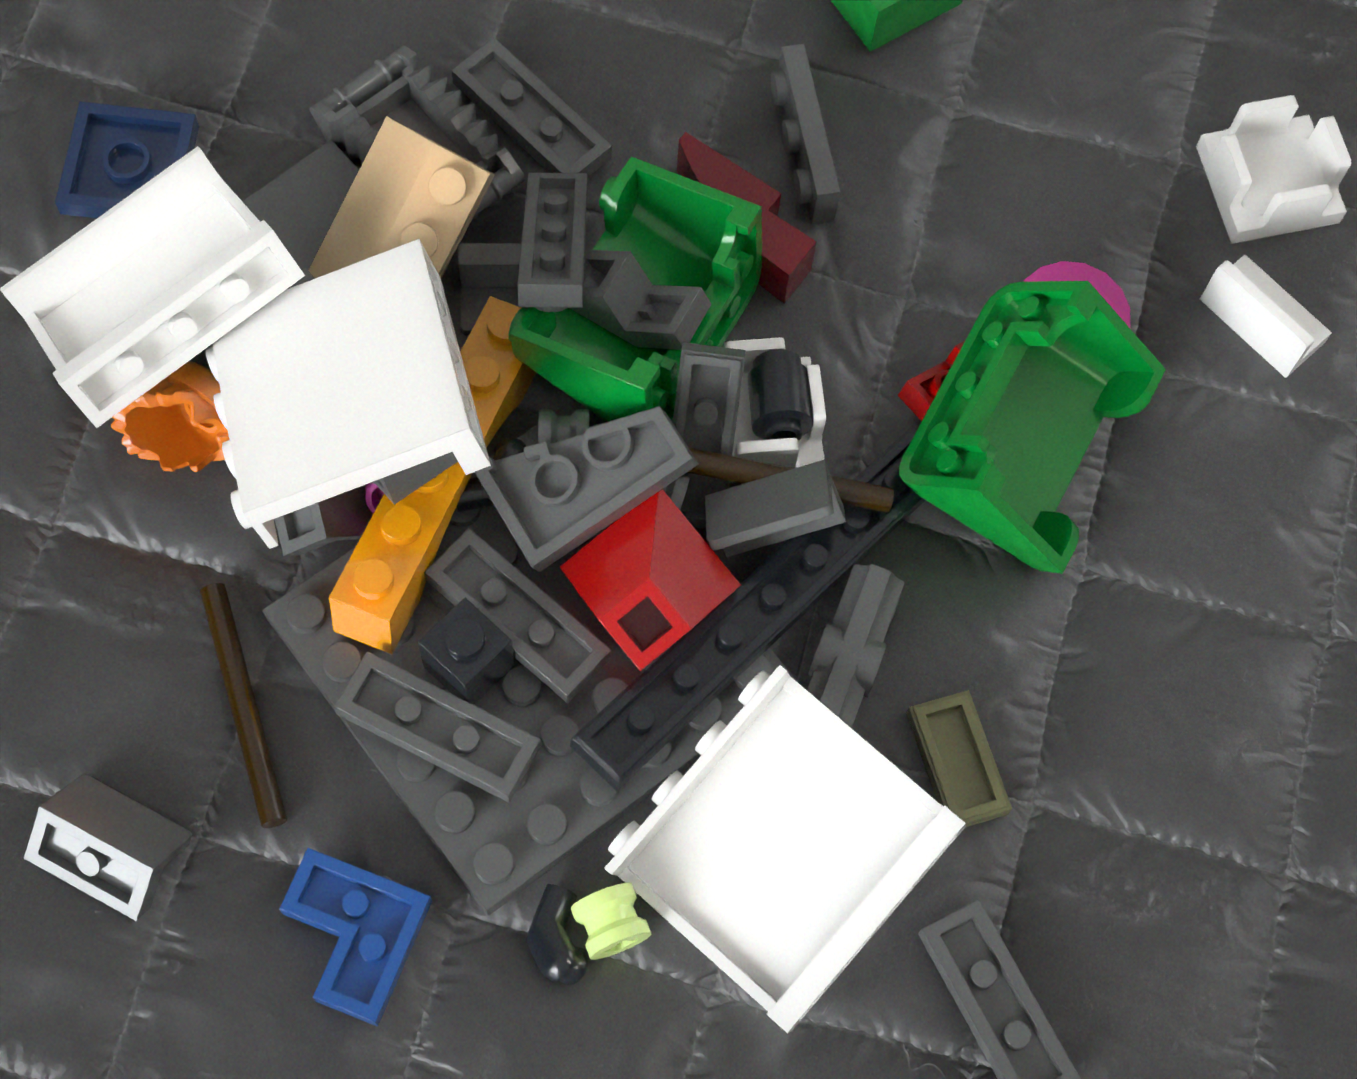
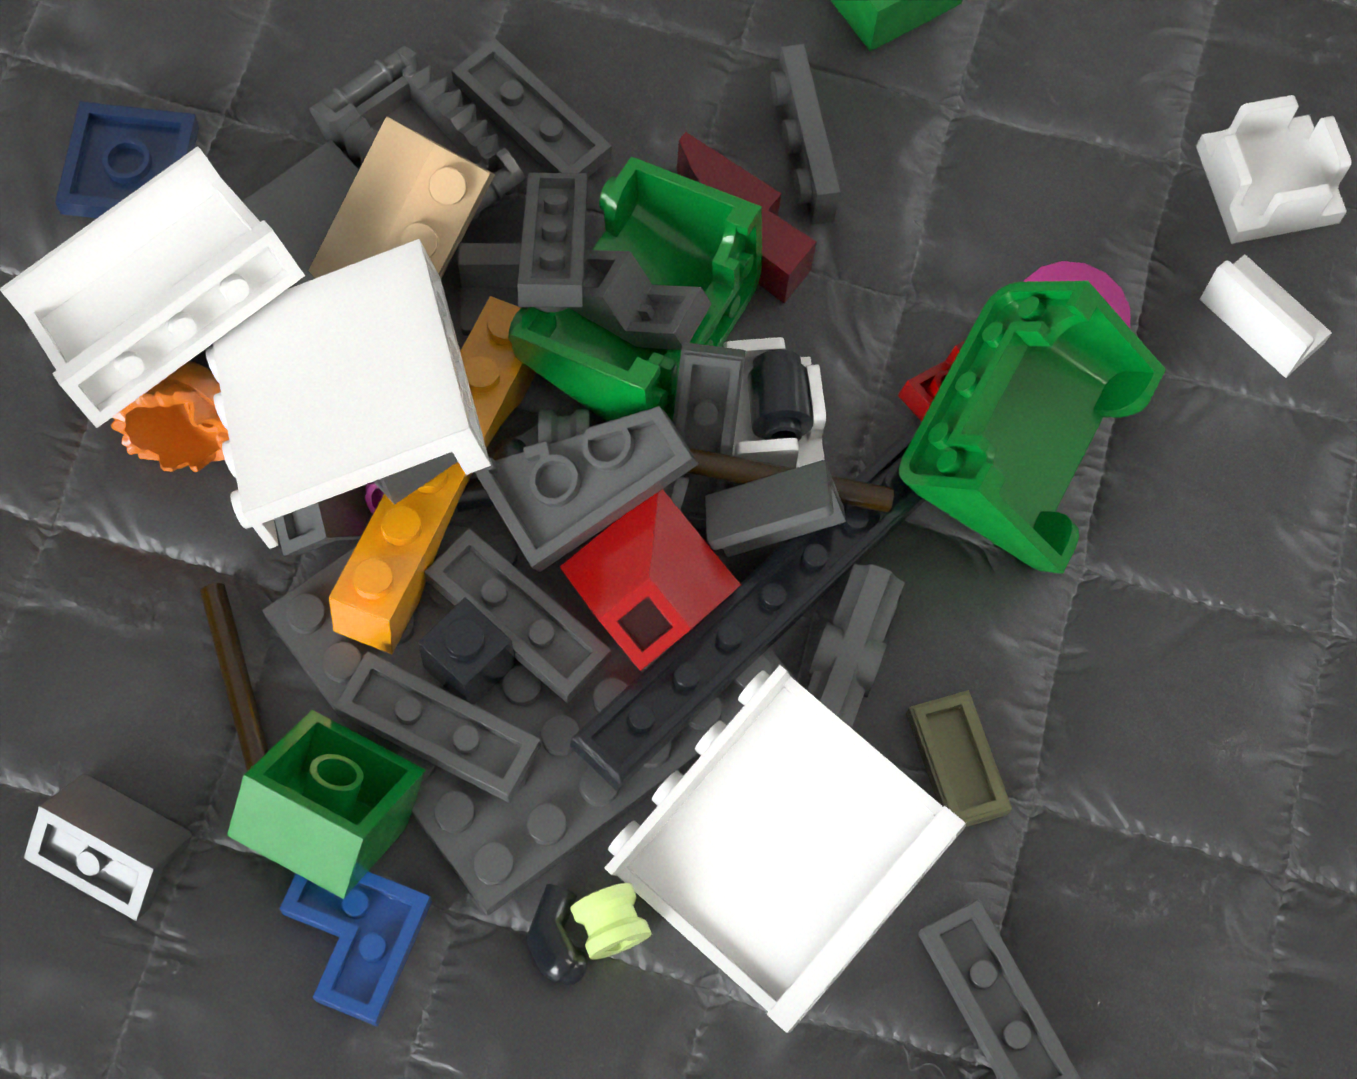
none -> green brick [227,710,426,899]

